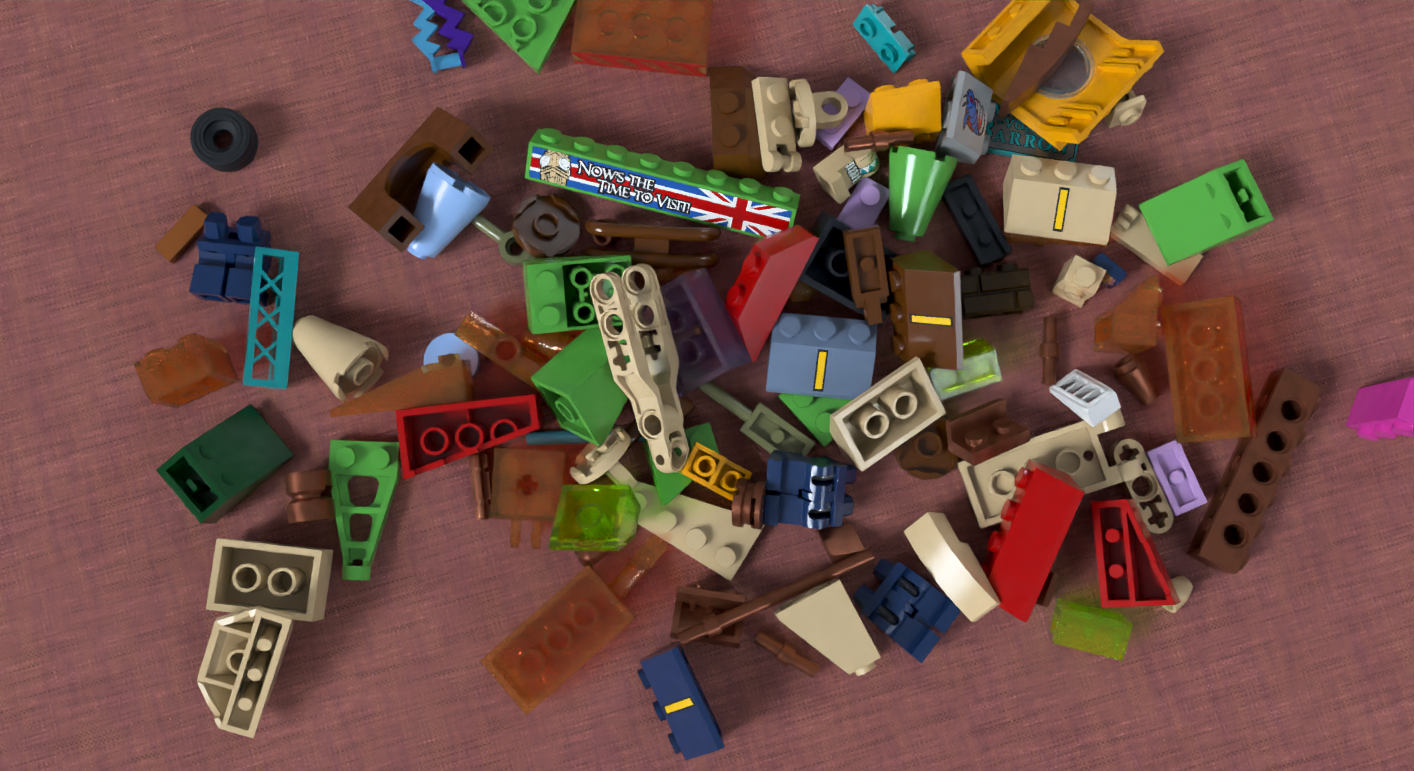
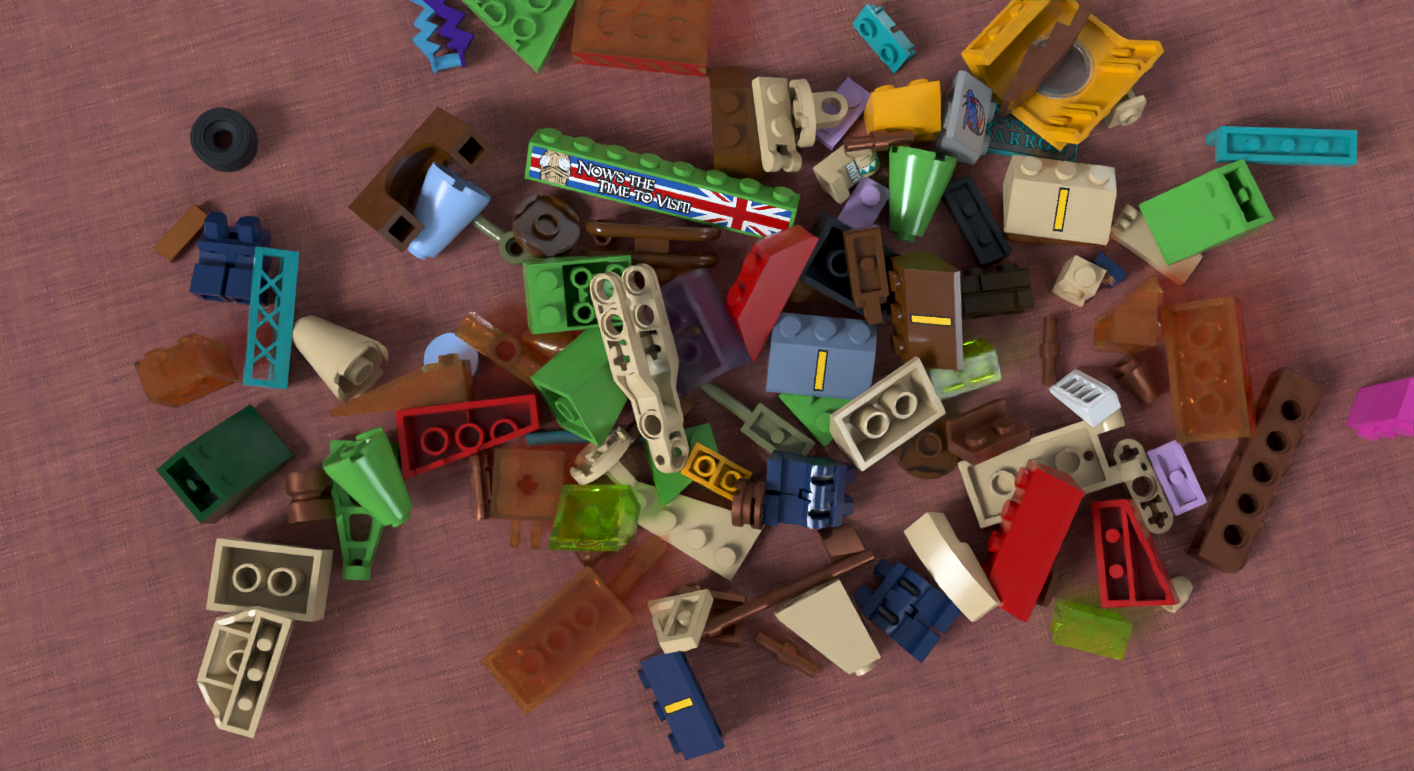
none -> bright green cone [322,426,413,527]
none -> tan wing [647,589,714,654]
none -> teal fence [1205,126,1357,167]

